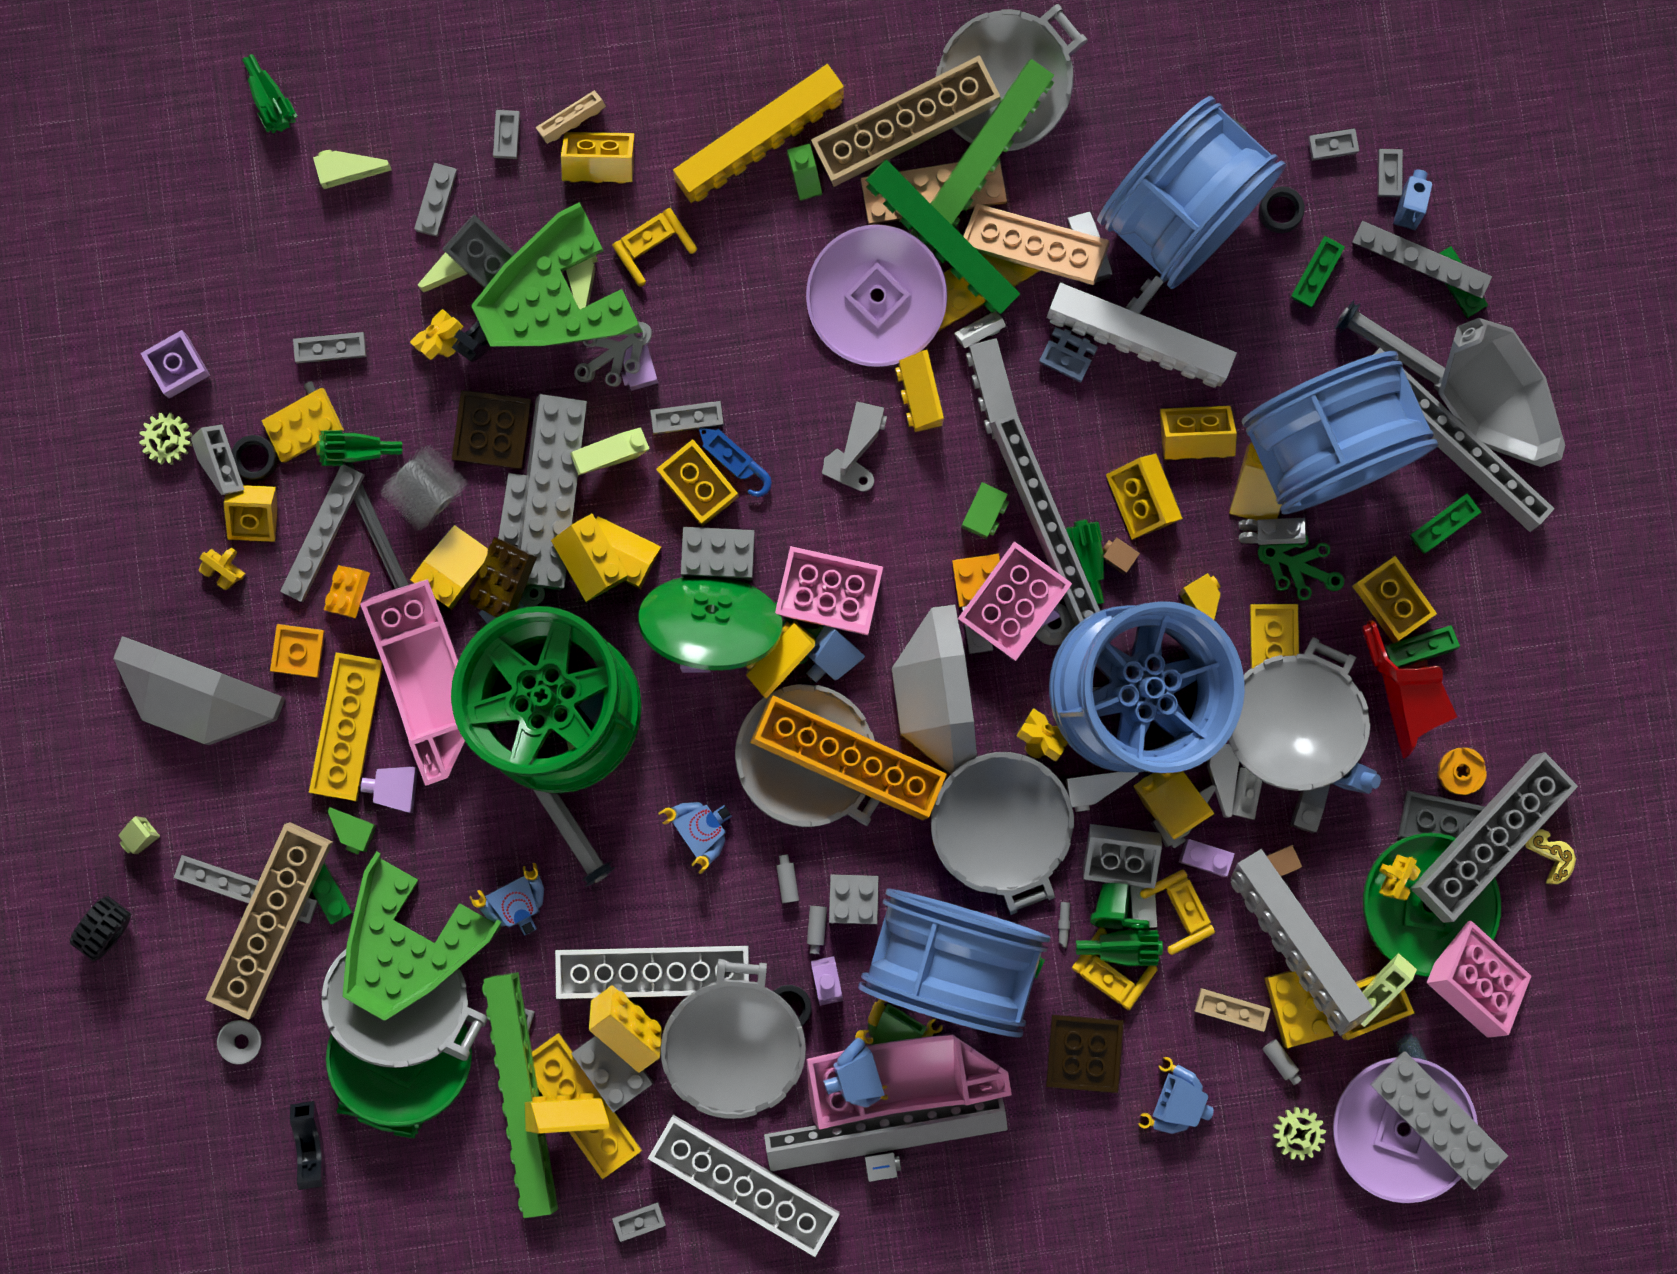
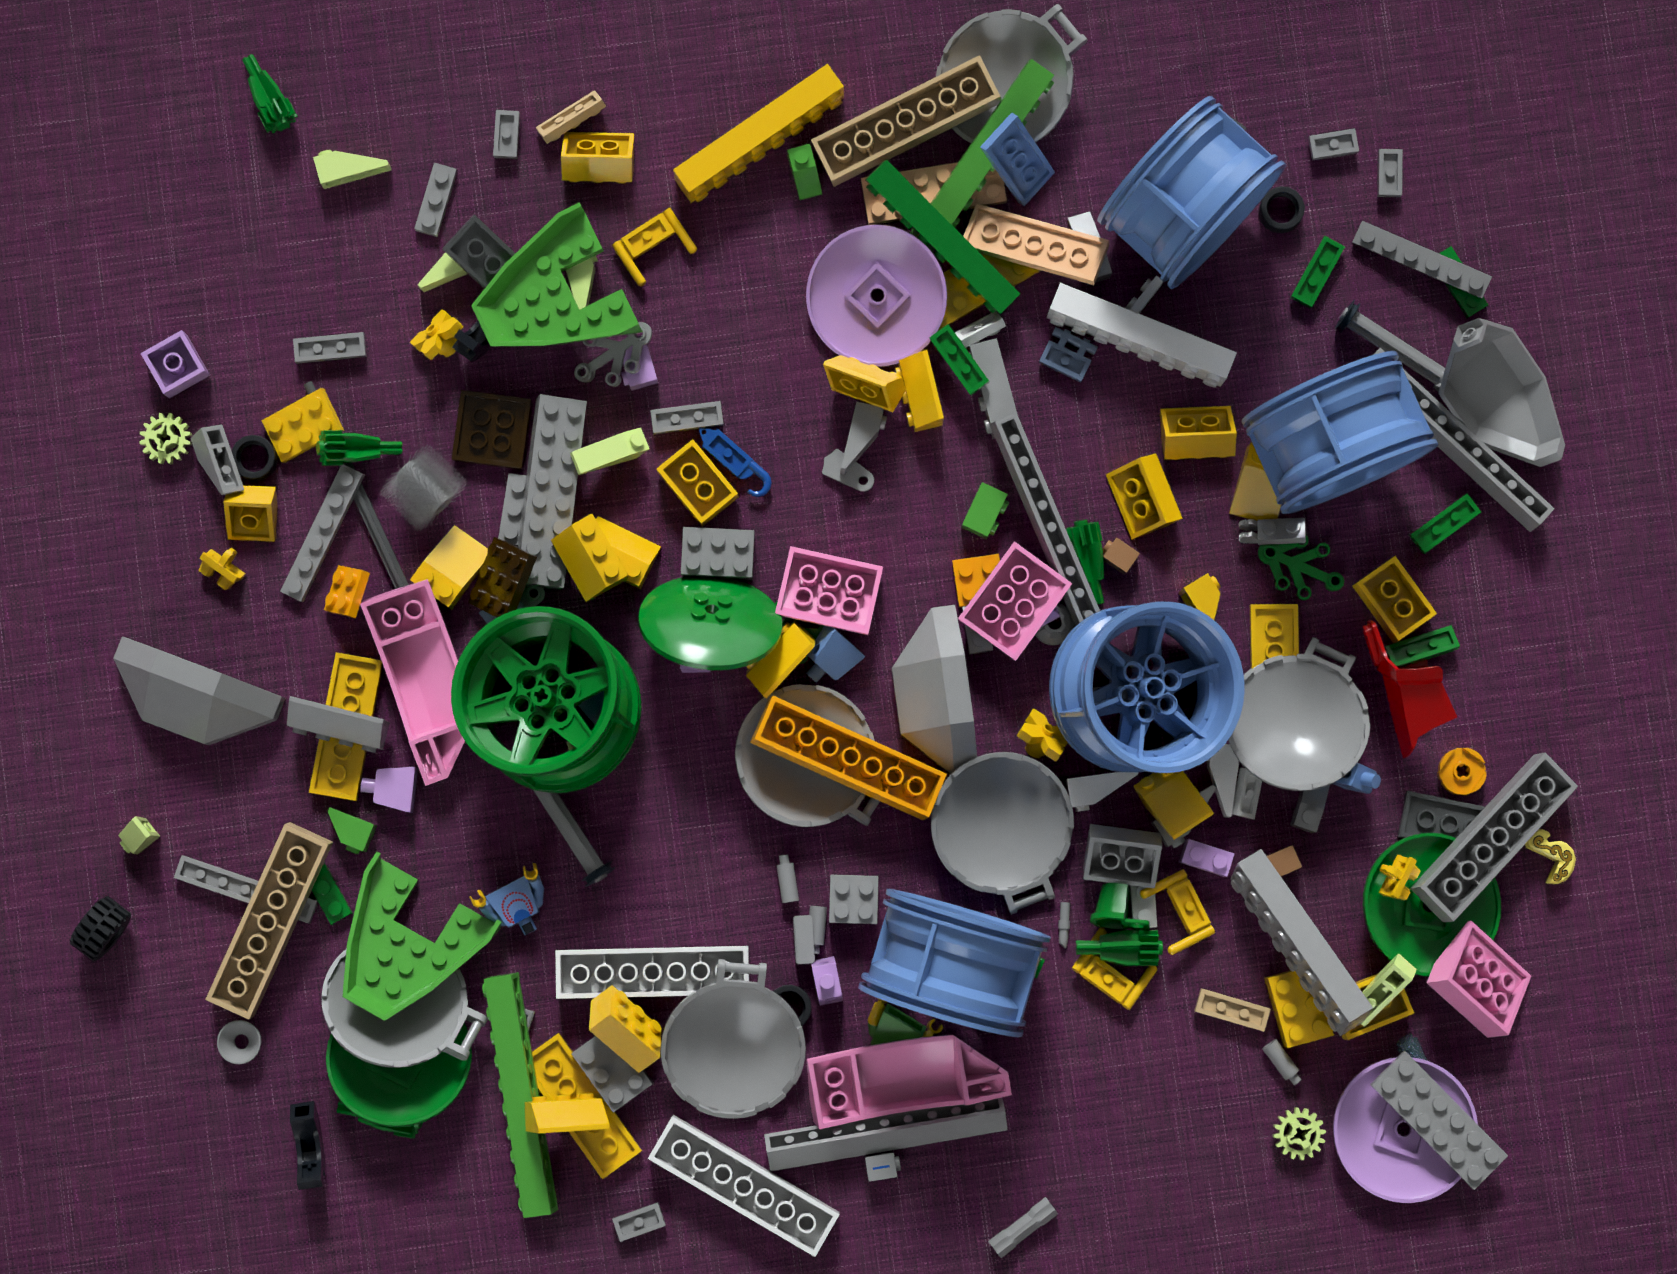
light orange plate [270,624,325,678] -> none
medium blue torso [658,802,732,874] -> none
medium blue torso [823,1030,888,1107] -> none
dark brown plate [1046,1014,1124,1093] -> none
medium blue torso [1138,1057,1214,1134] -> none
medium blue torso [1393,170,1432,230] -> none
none -> light grey slope [287,696,390,753]
none -> light grey slope [793,915,815,964]
none -> yellow slope [823,355,906,412]
none -> green plate [929,324,990,396]
none -> medium blue plate [980,113,1055,206]
none -> light grey axle [989,1197,1058,1258]

